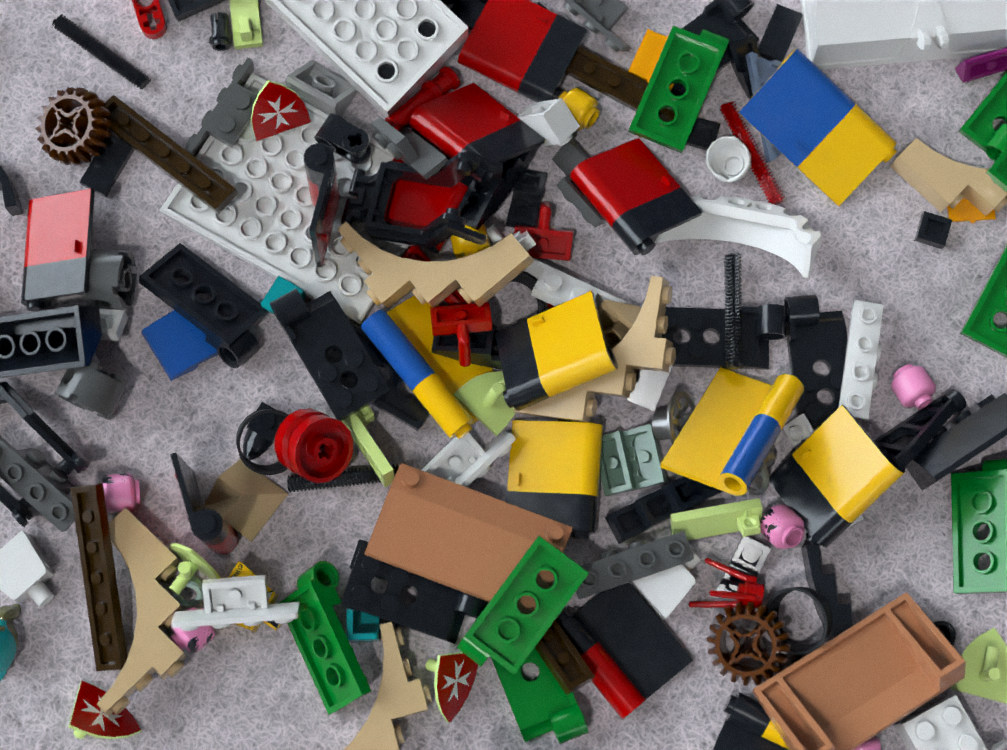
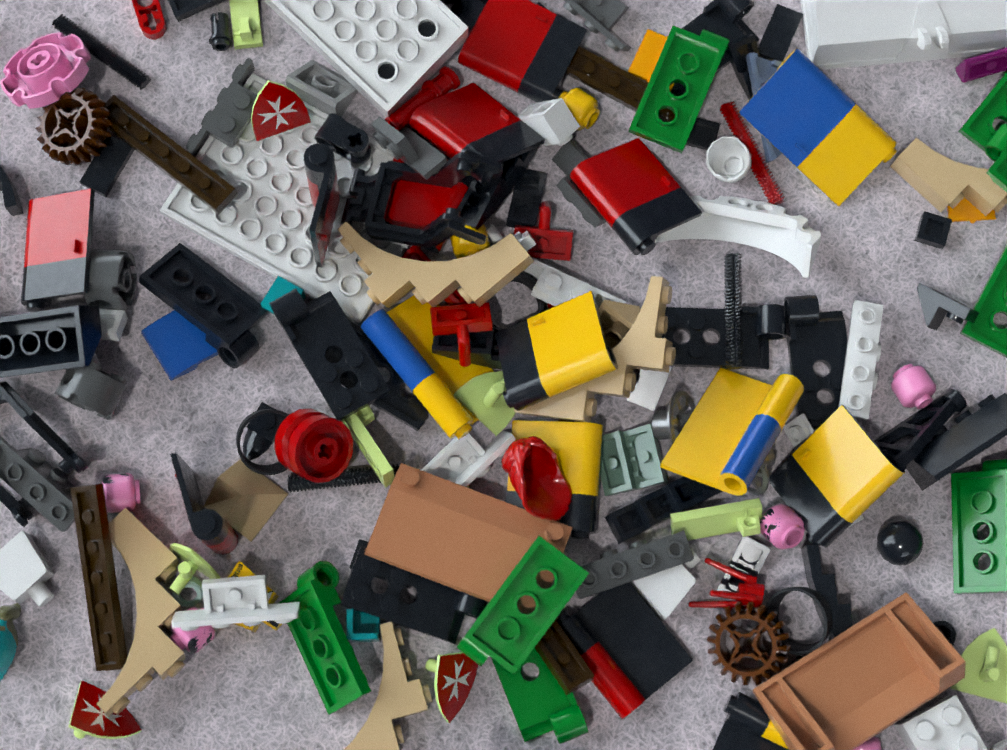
none -> bright pink piece [1,32,91,109]
none -> red hair [501,436,572,521]
none -> black hair [877,520,924,566]
none -> slope [917,283,979,330]

